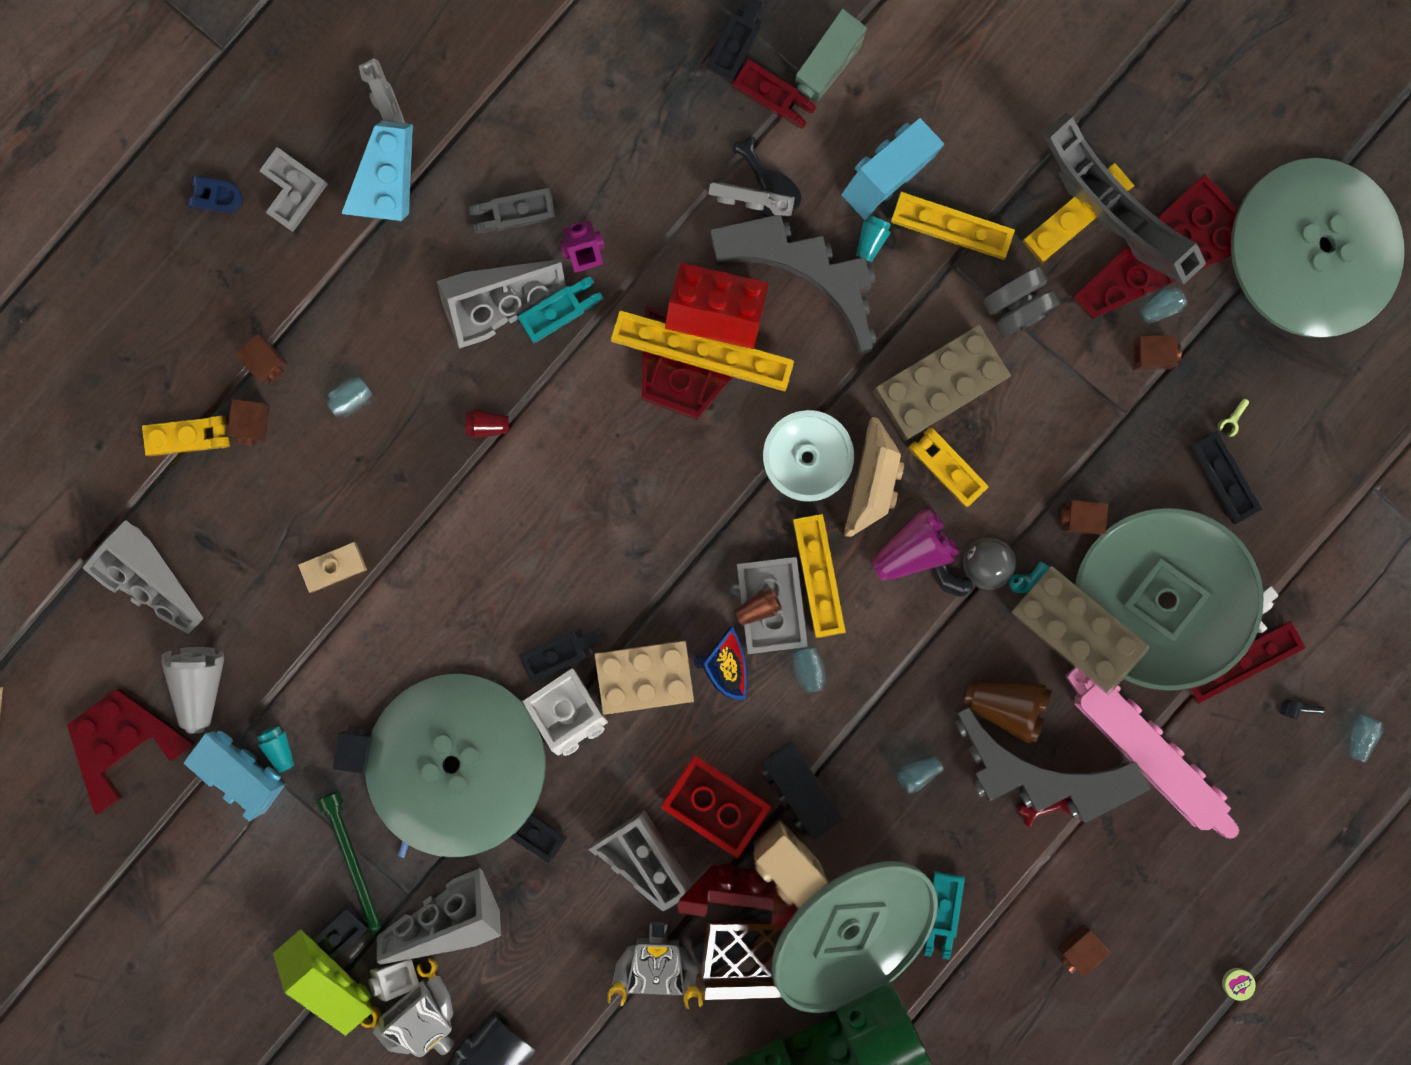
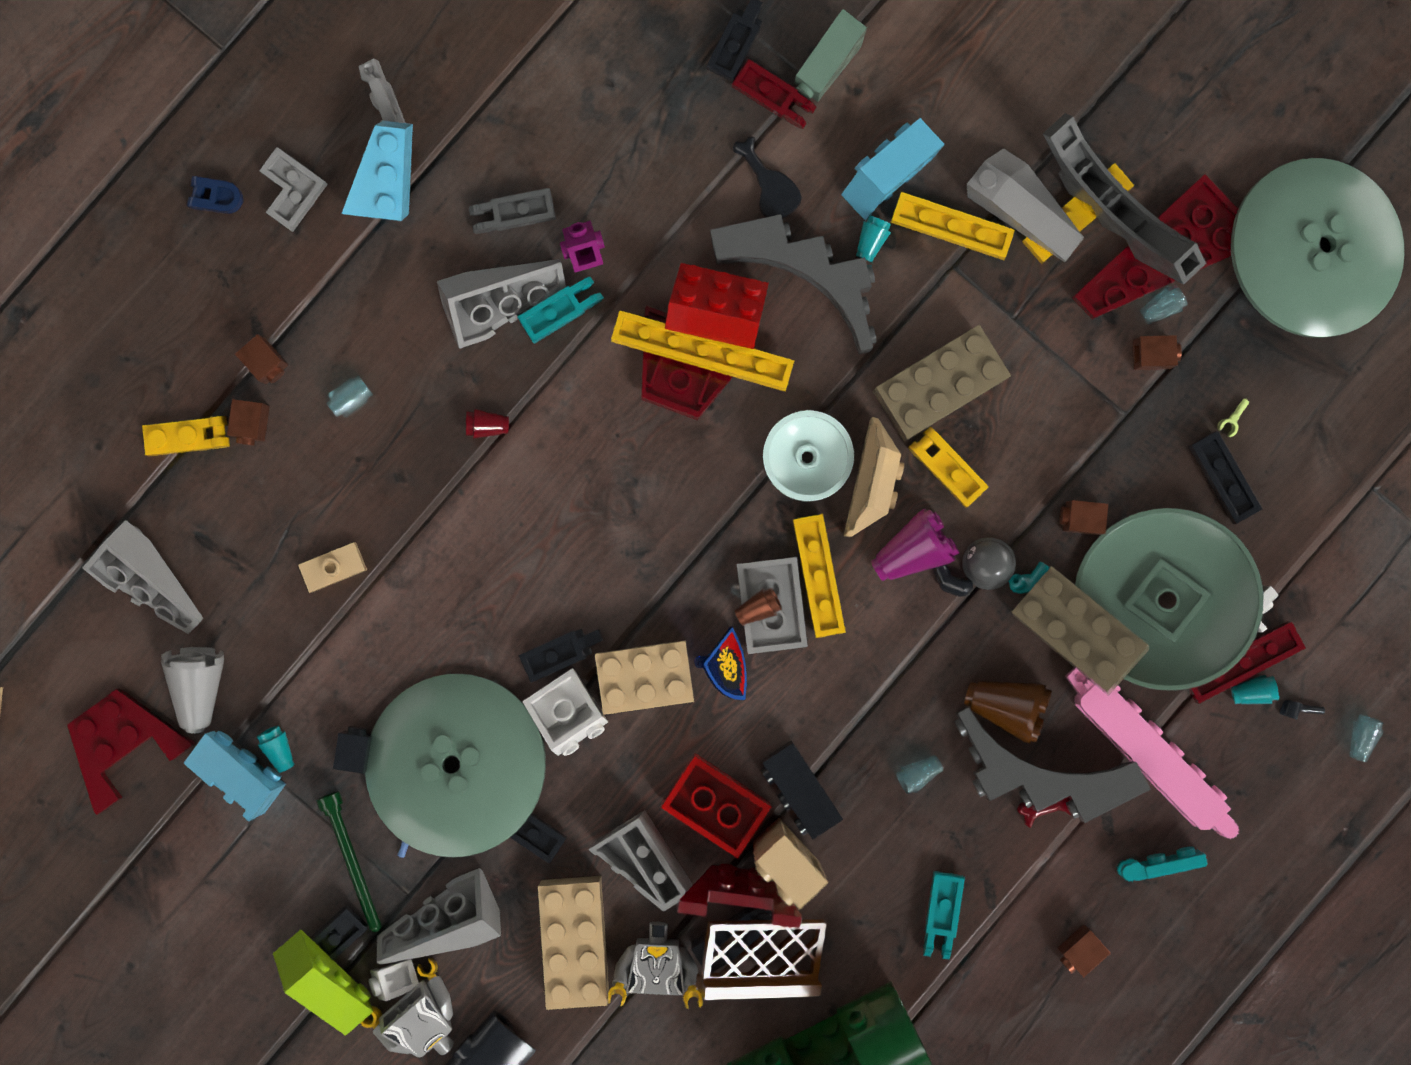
light grey hinge [708,182,795,216] -> none
sand green dish [772,862,938,1013] -> none
clear light blue brick [792,647,828,694] -> none
dark grey wheel [982,267,1062,338] -> none
yellowish green tile [1222,968,1256,1001] -> none
none -> tan brick [538,876,609,1010]
none -> light grey wedge [967,148,1084,262]
none -> teal hinge [1116,847,1208,882]
none -> teal cone [1231,674,1279,704]

